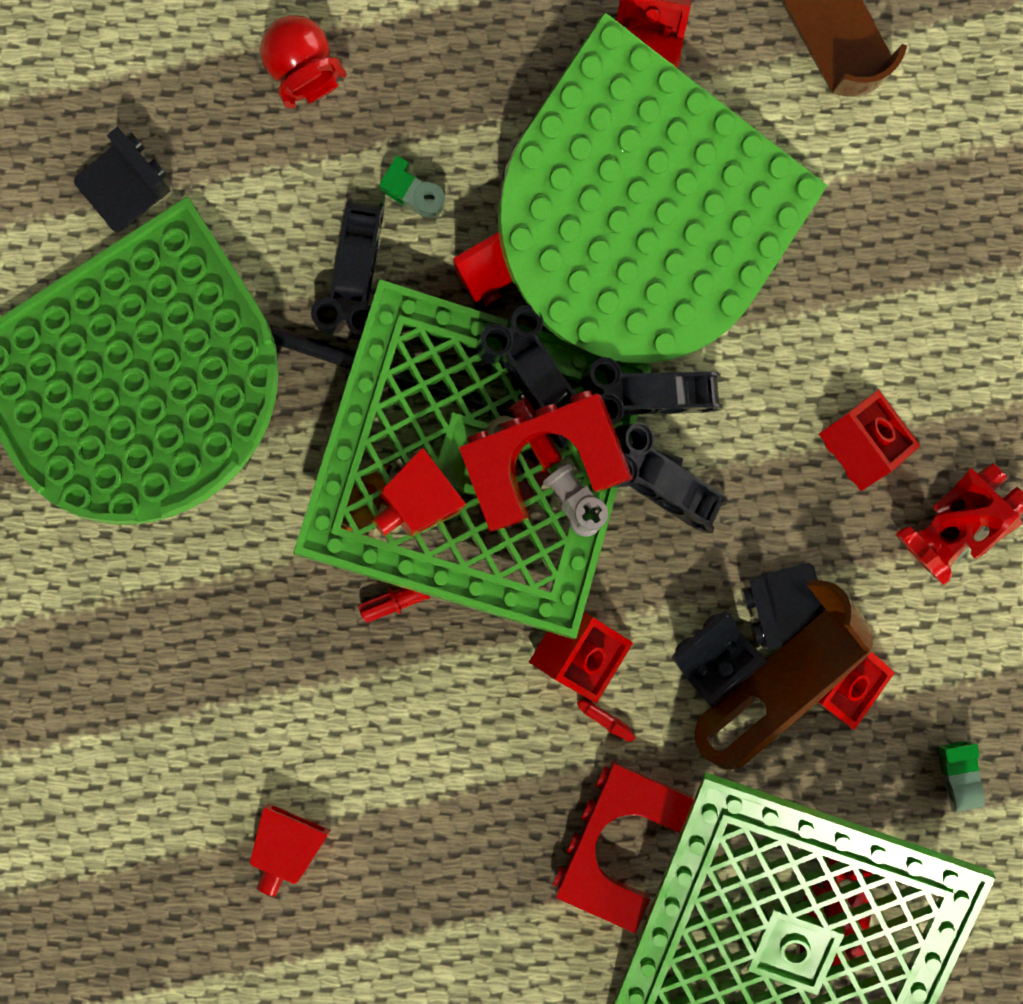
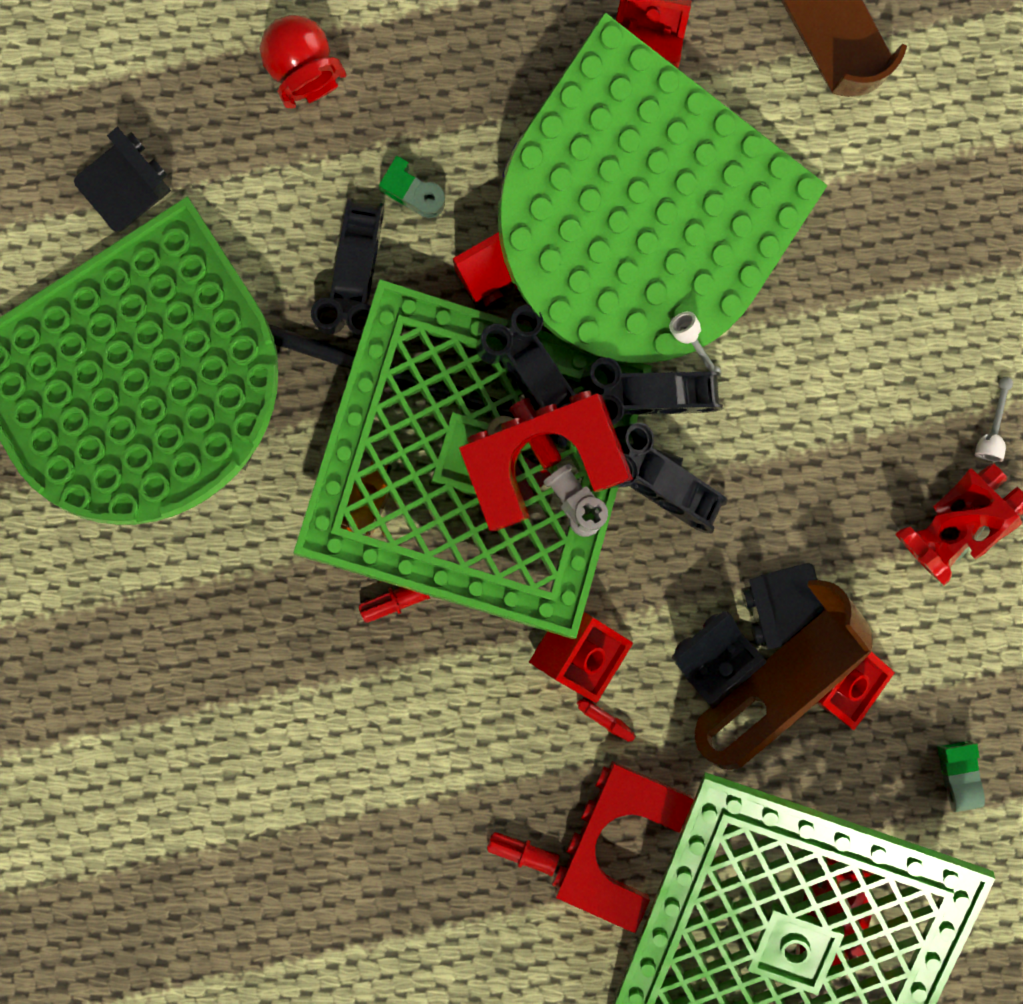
red torso [250,803,331,897] -> none
red torso [371,448,466,537] -> none
red slope [819,389,920,491] -> none
none -> red axle [487,832,559,877]
none -> white hinge [669,311,721,373]
none -> hinge [975,377,1013,462]

